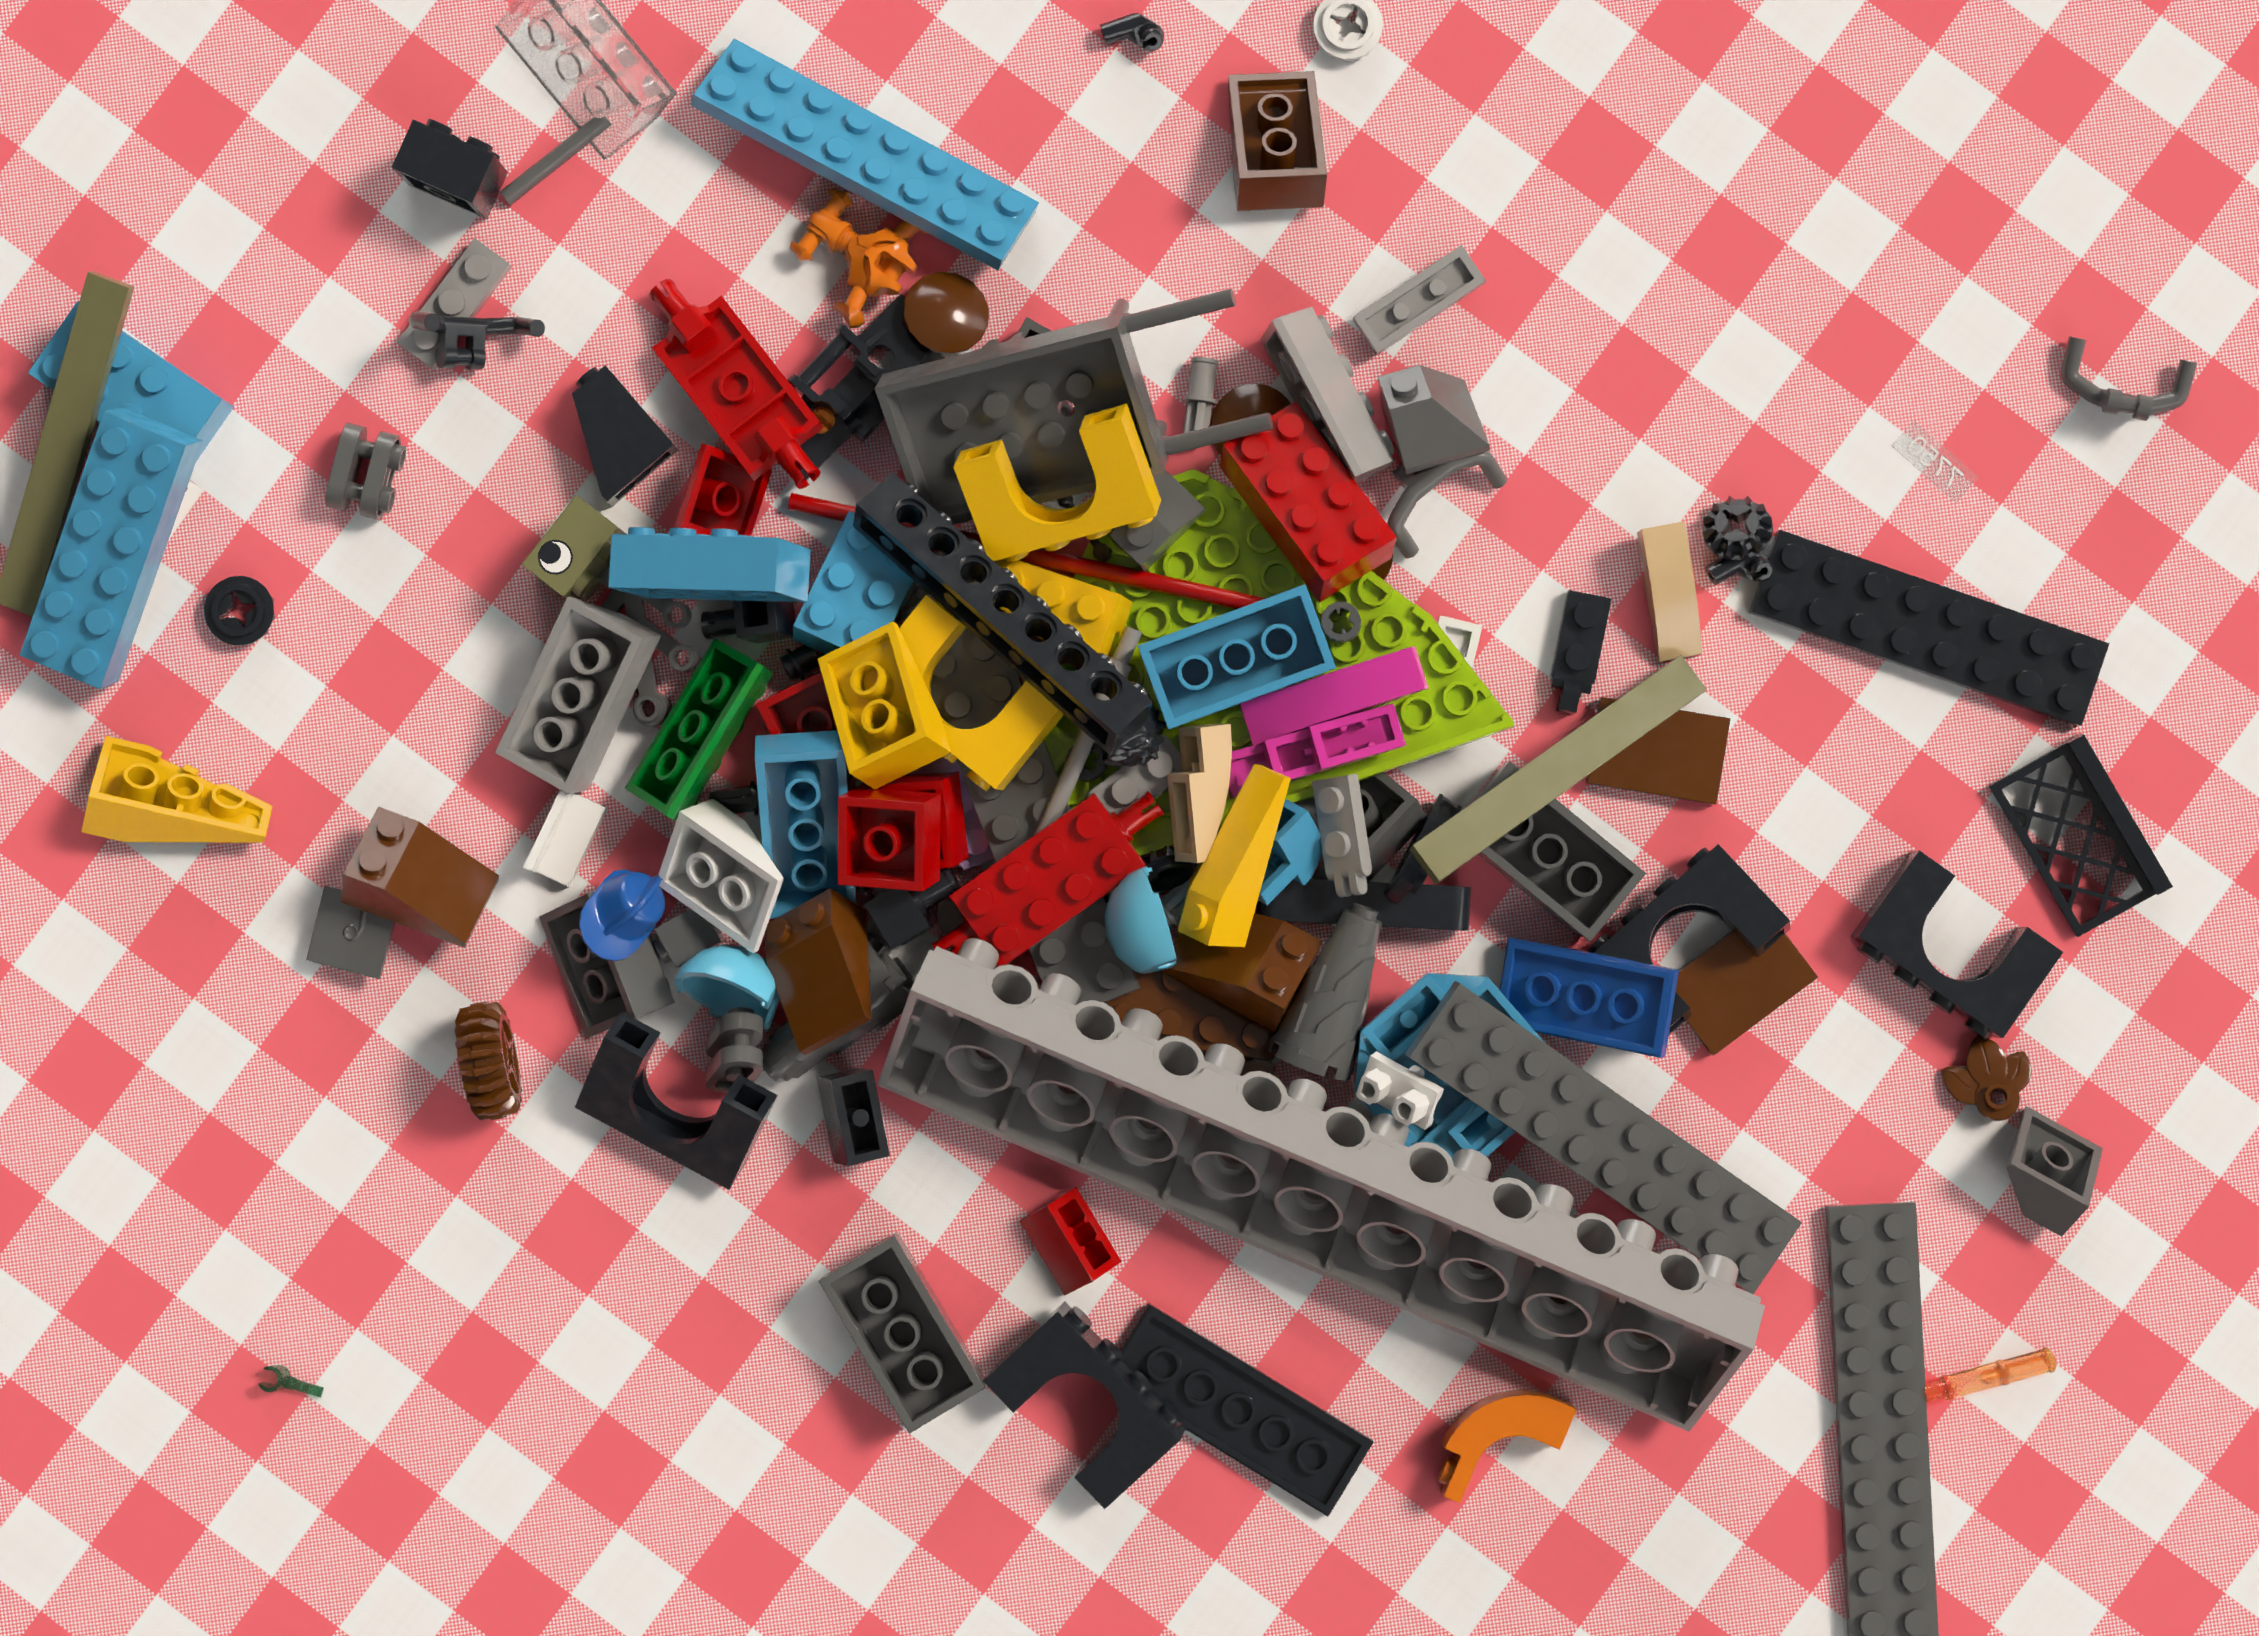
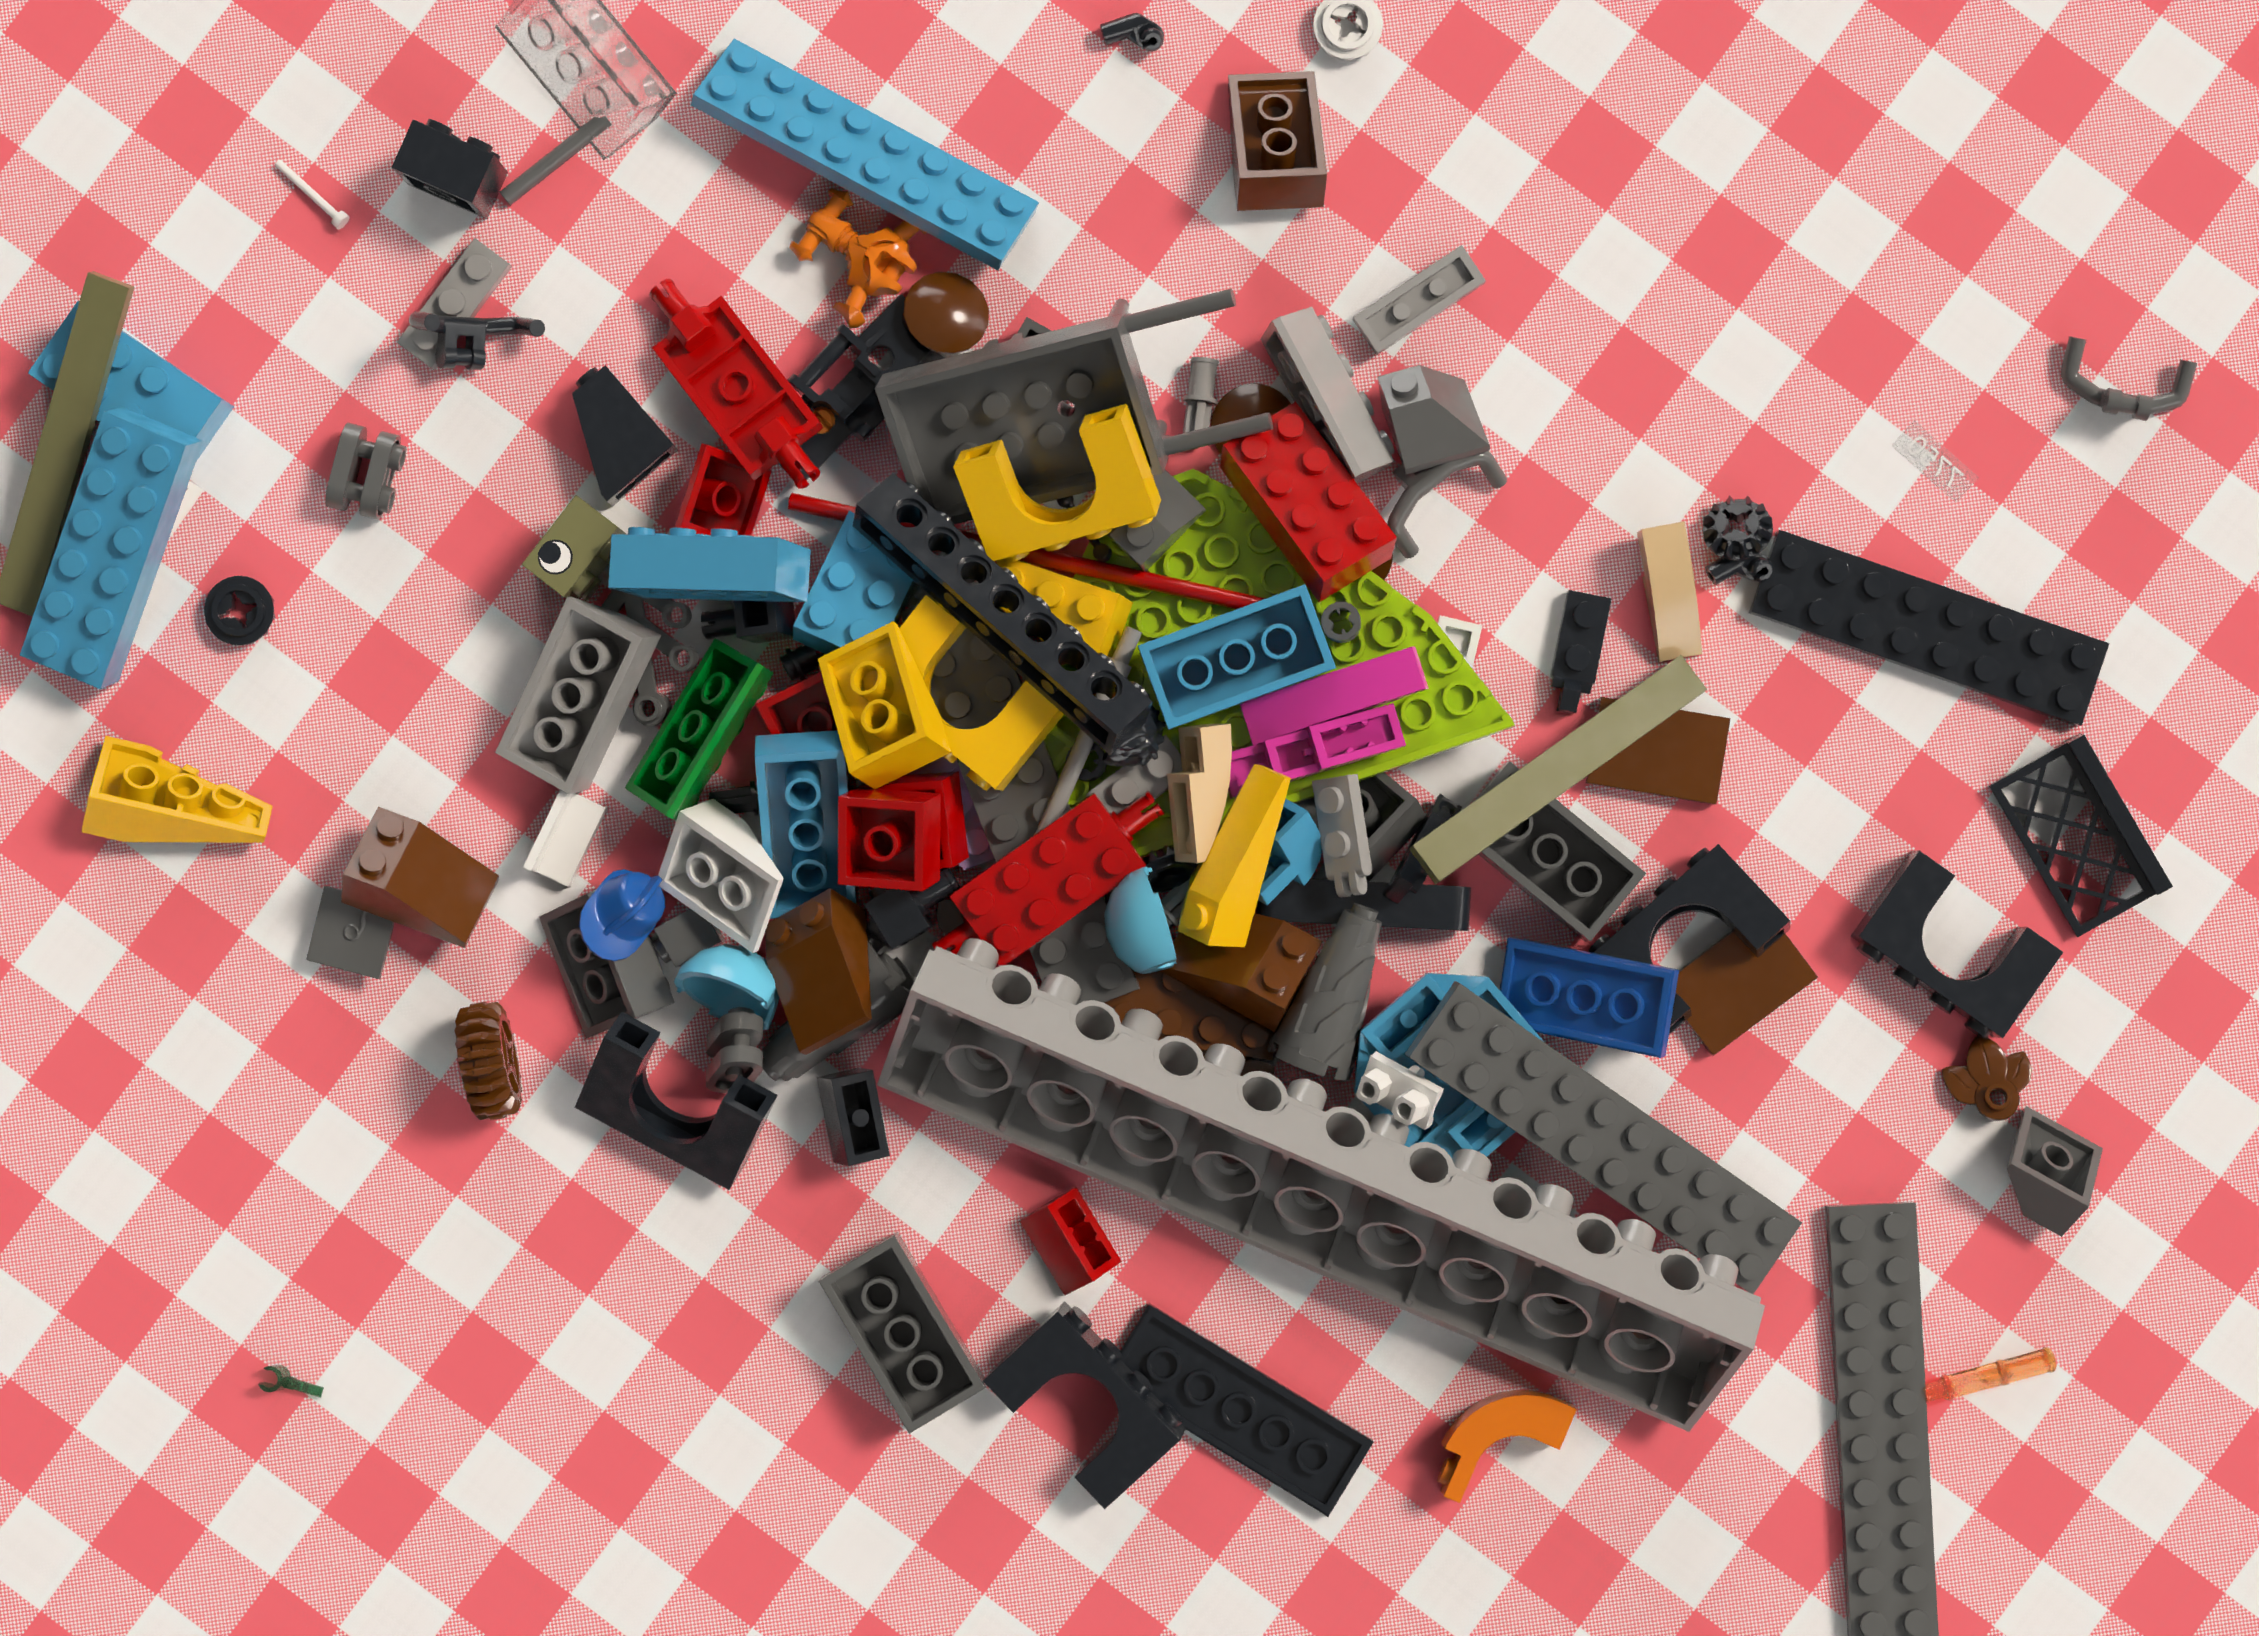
none -> white piece [275,160,350,230]

